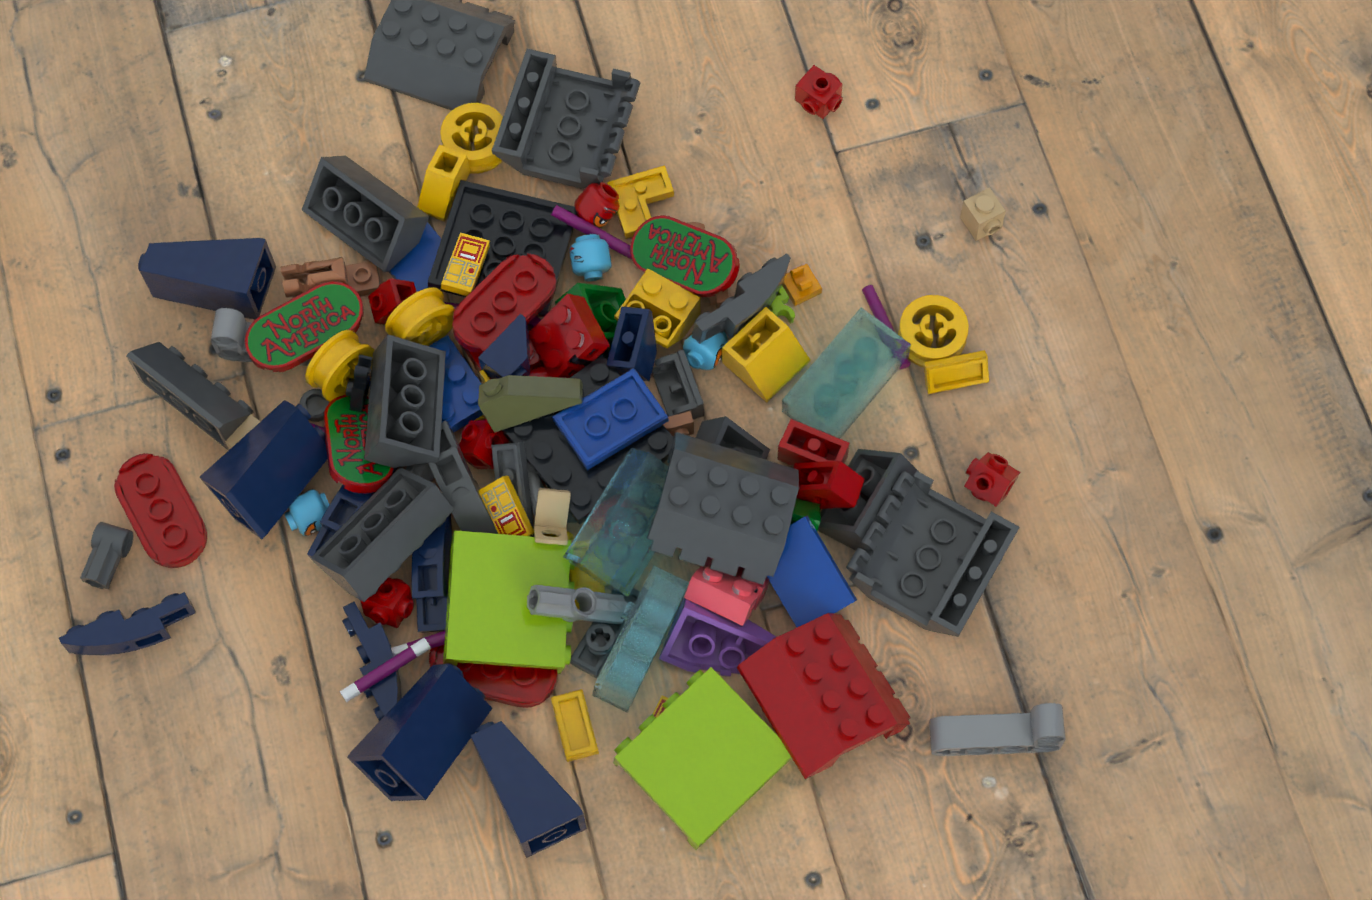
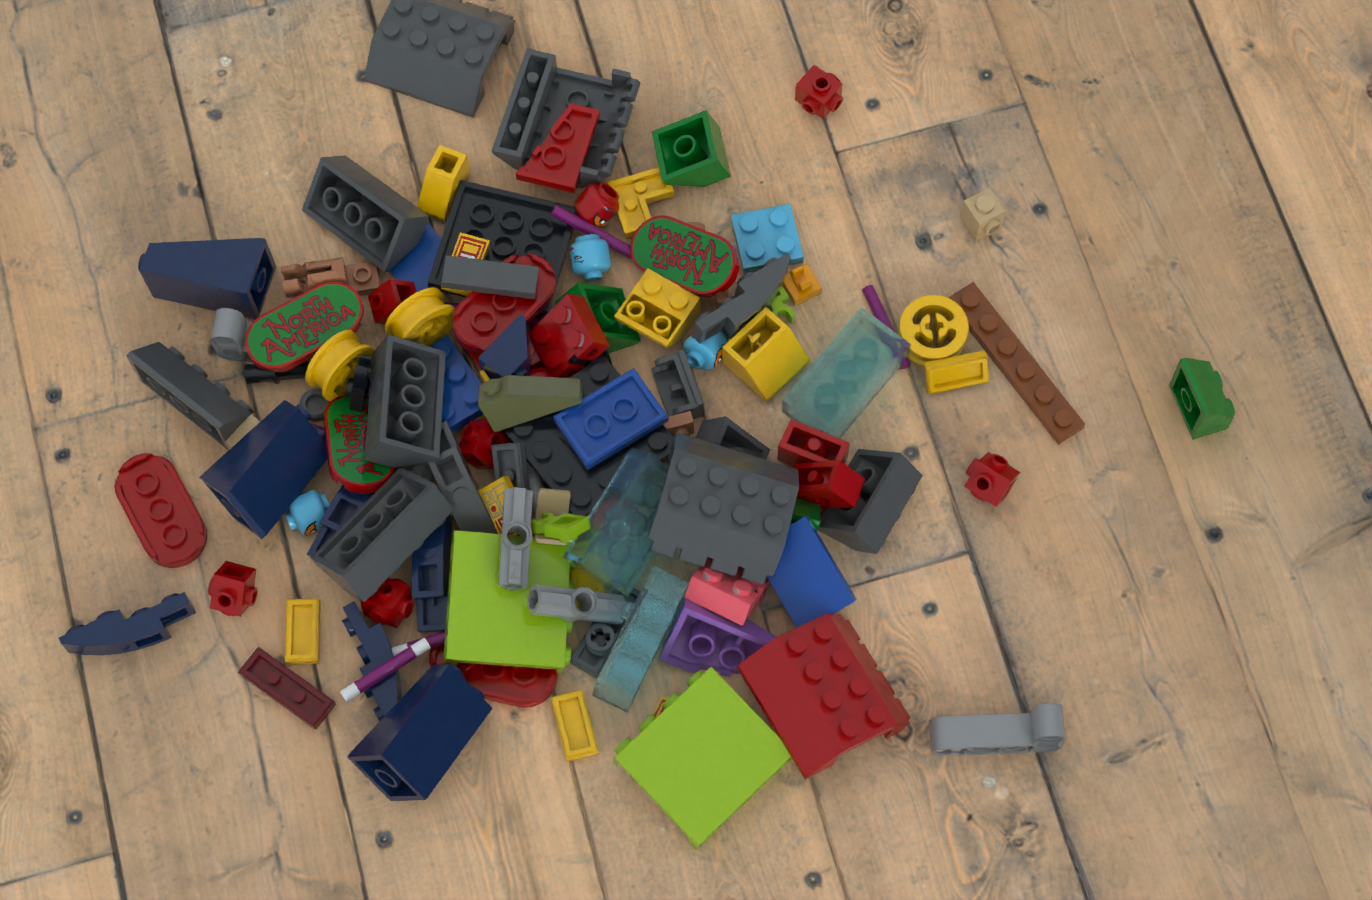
dark grey piece [80,522,133,589] -> none
yellow wheel [440,103,503,174] -> none
dark blue slope [470,721,587,858] -> none
dark blue slope [606,307,657,381] -> none
dark grey slope [846,471,1020,637] -> none
none -> red brick [208,561,258,617]
none -> dark red tile [238,647,336,730]
none -> black axle [244,361,308,384]
none -> yellow tile [285,598,320,665]
none -> dark grey tile [441,255,539,299]
none -> light grey piece [498,487,533,590]
none -> red wing [515,103,600,194]
none -> lime plate [531,512,591,543]
none -> green slope [652,110,731,187]
none -> medium azure plate [731,204,804,274]
none -> dark orange plate [948,282,1085,445]
none -> green slope [1169,358,1235,440]

